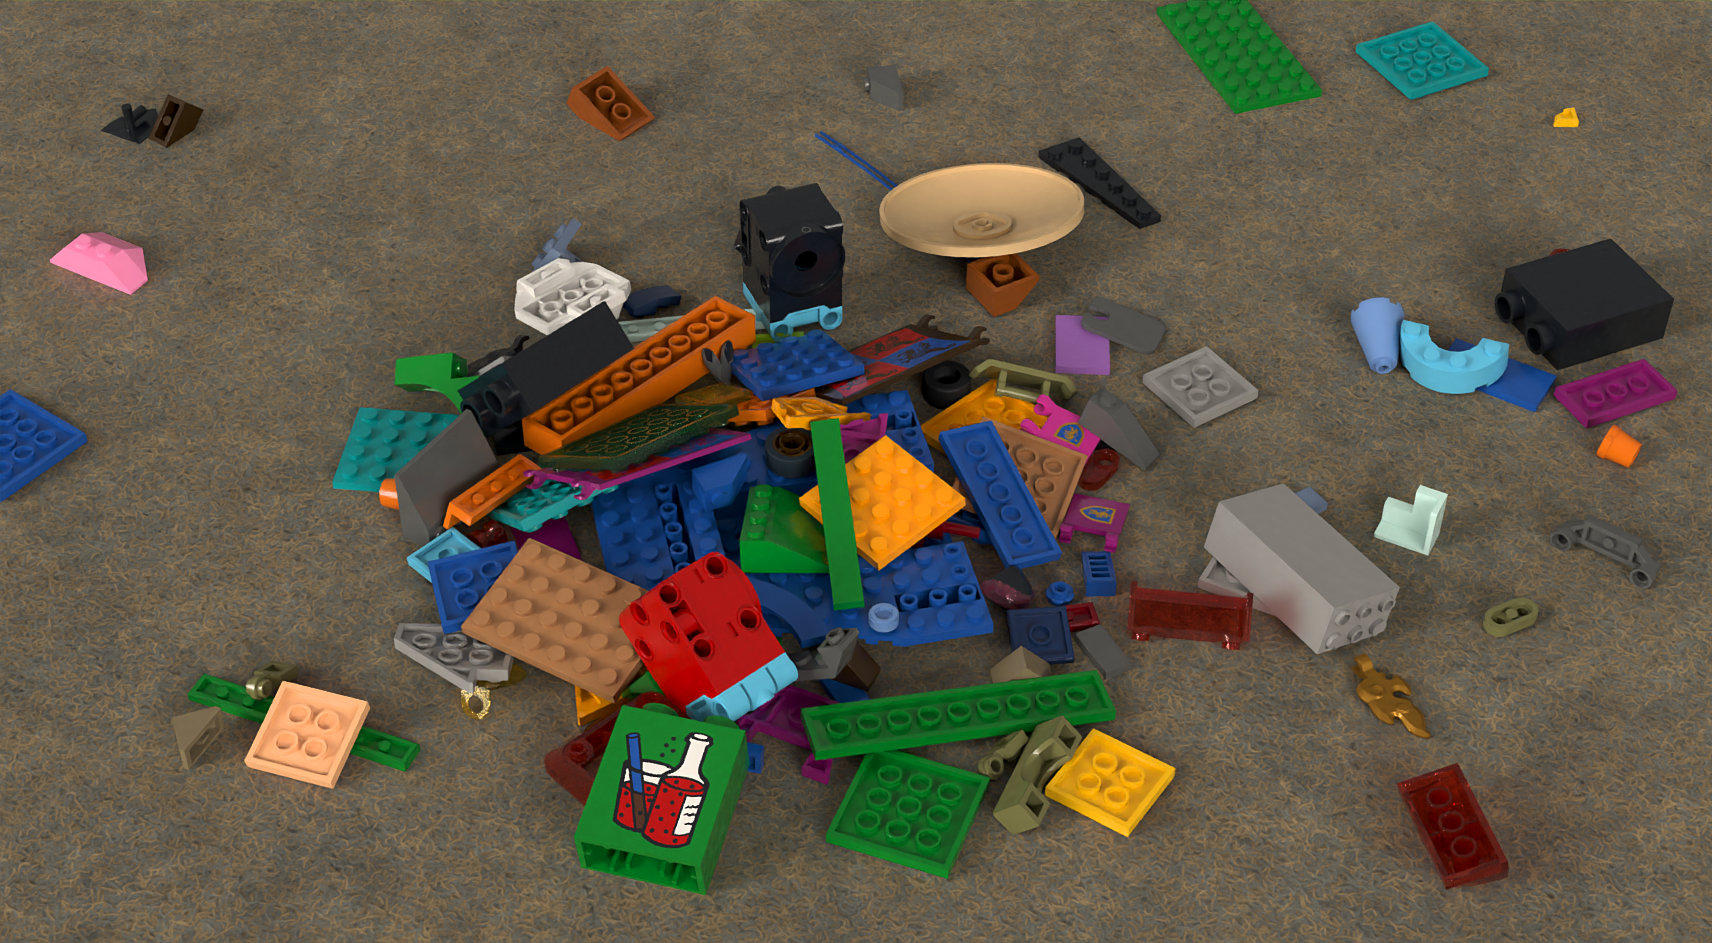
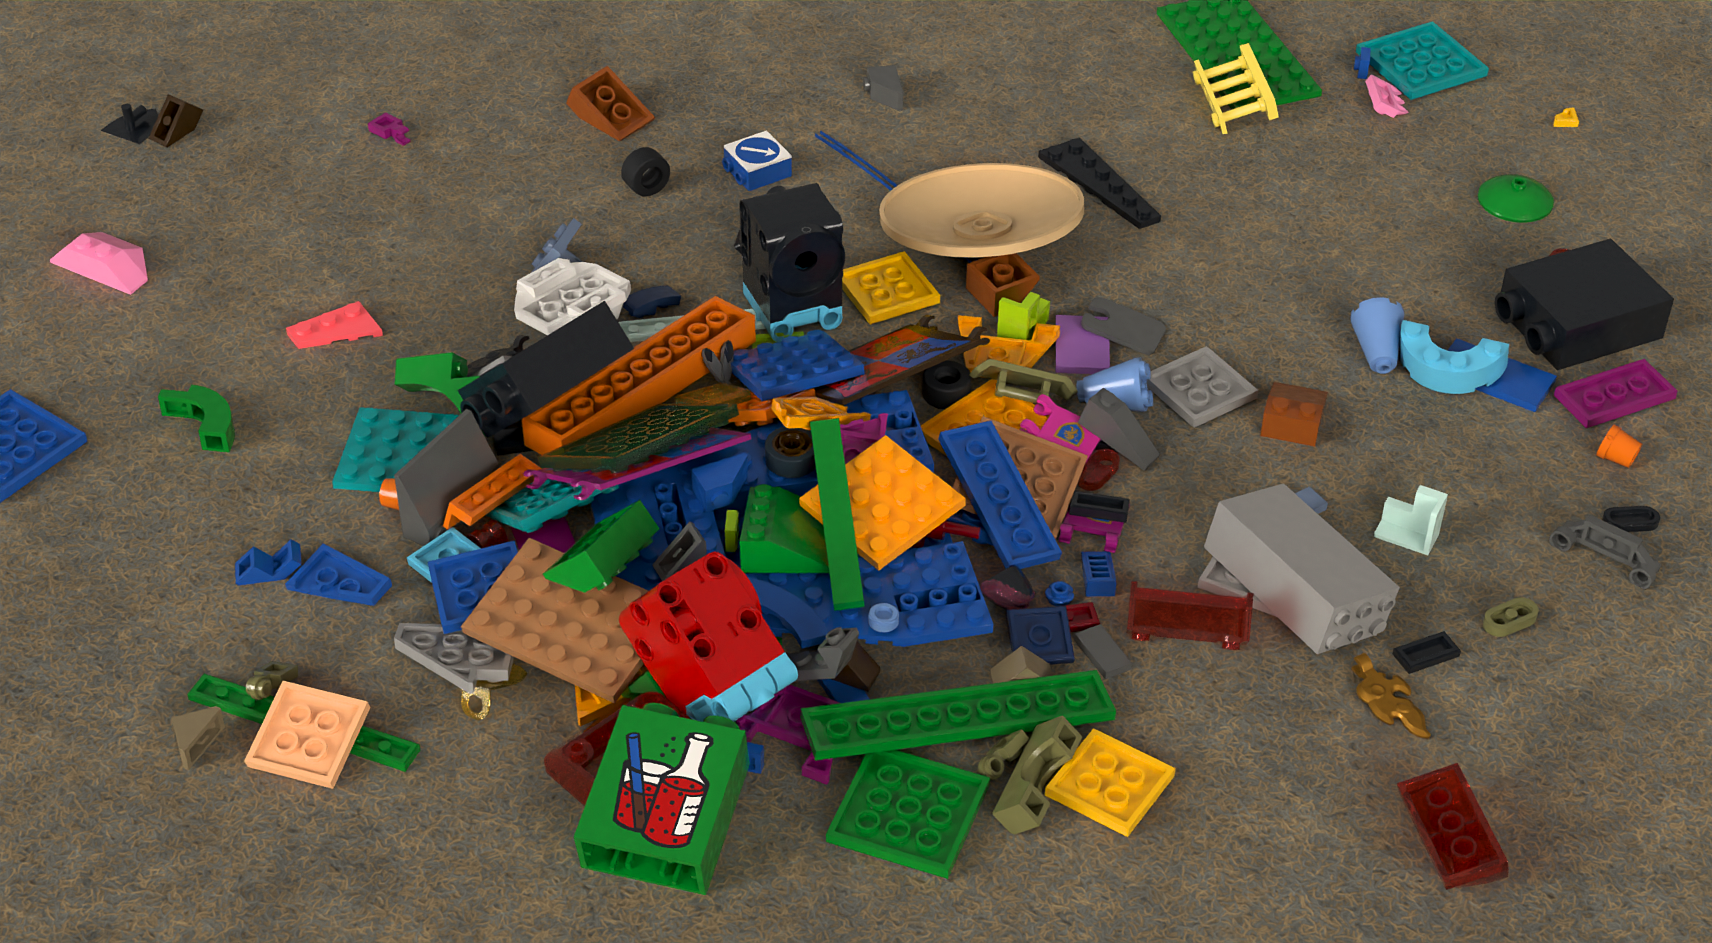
none -> green arch [158,384,235,452]
none -> blue slope [235,539,302,585]
none -> blue wing [285,544,392,606]
none -> coral wing [286,301,383,349]
none -> magenta plate [368,112,411,146]
none -> green slope [543,500,659,593]
none -> black tyre [621,147,671,197]
none -> dark grey slope [652,522,707,581]
none -> piece [722,131,792,191]
none -> lime tile [725,510,739,552]
none -> yellow plate [842,251,940,325]
none -> light orange wing [958,315,1060,378]
none -> lime panel [997,292,1050,340]
none -> black tile [1069,491,1130,523]
none -> medium blue cone [1077,357,1153,412]
none -> light yellow fence [1192,43,1279,134]
none -> dark orange slope [1260,382,1328,447]
none -> blue plate [1354,47,1371,79]
none -> bright pink plate [1365,74,1408,118]
none -> black tile [1392,631,1461,674]
none -> green dish [1478,174,1554,223]
none -> black tile [1602,506,1660,532]

